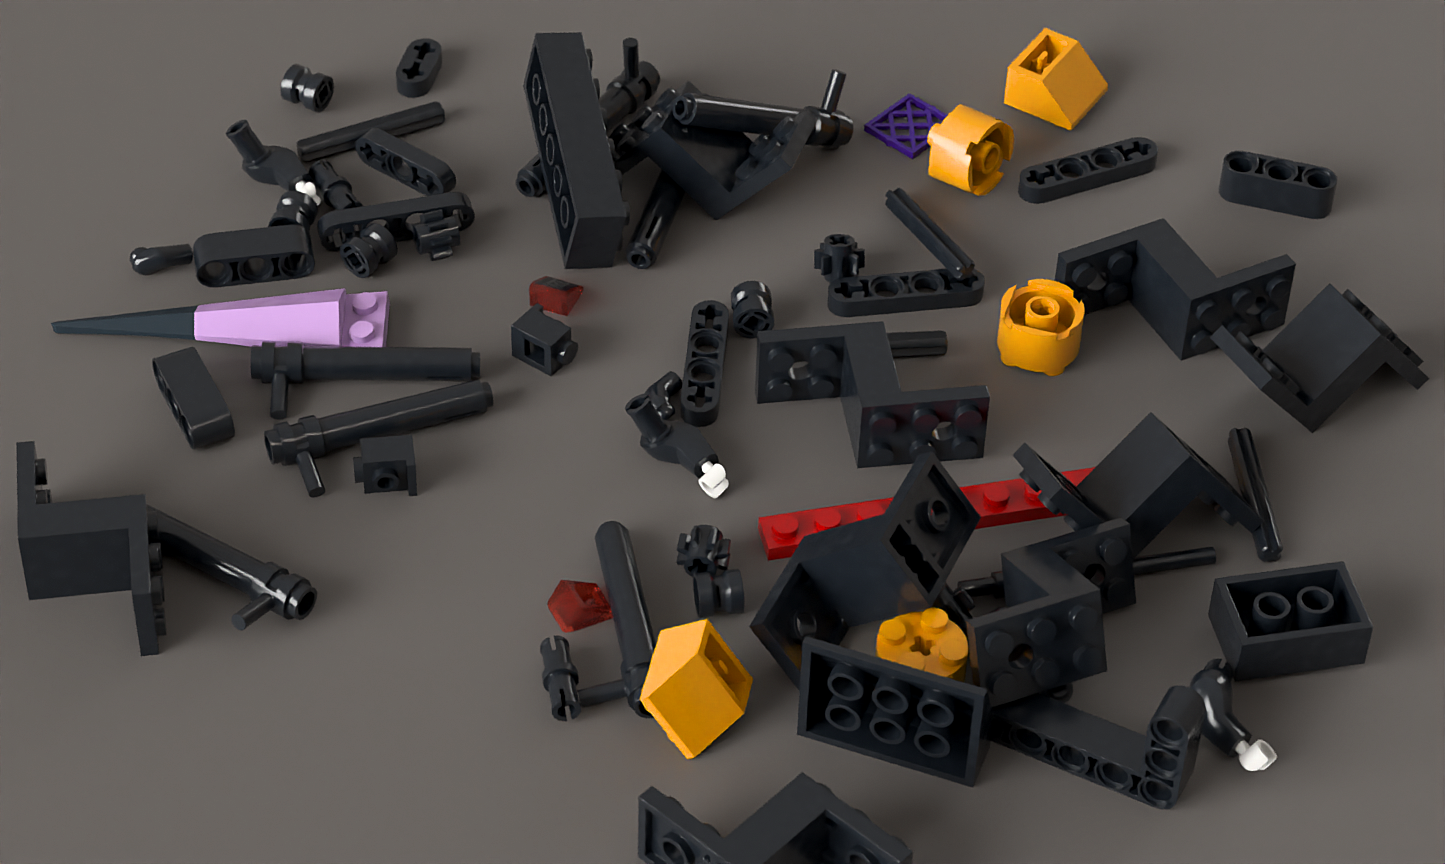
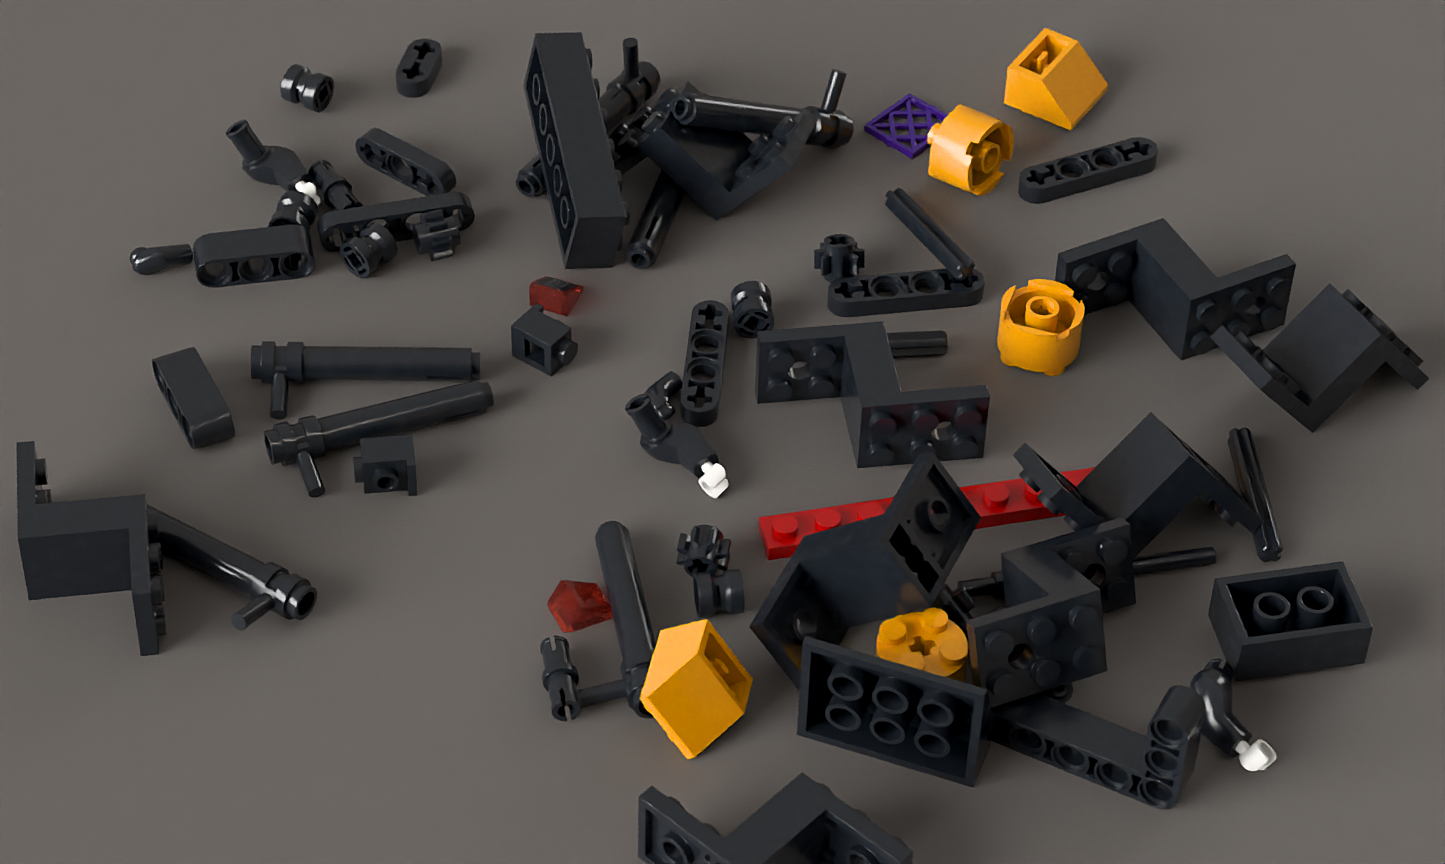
lavender plate [51,288,390,347] -> none
black axle [297,101,445,162] -> none
black beam [1219,151,1337,219] -> none

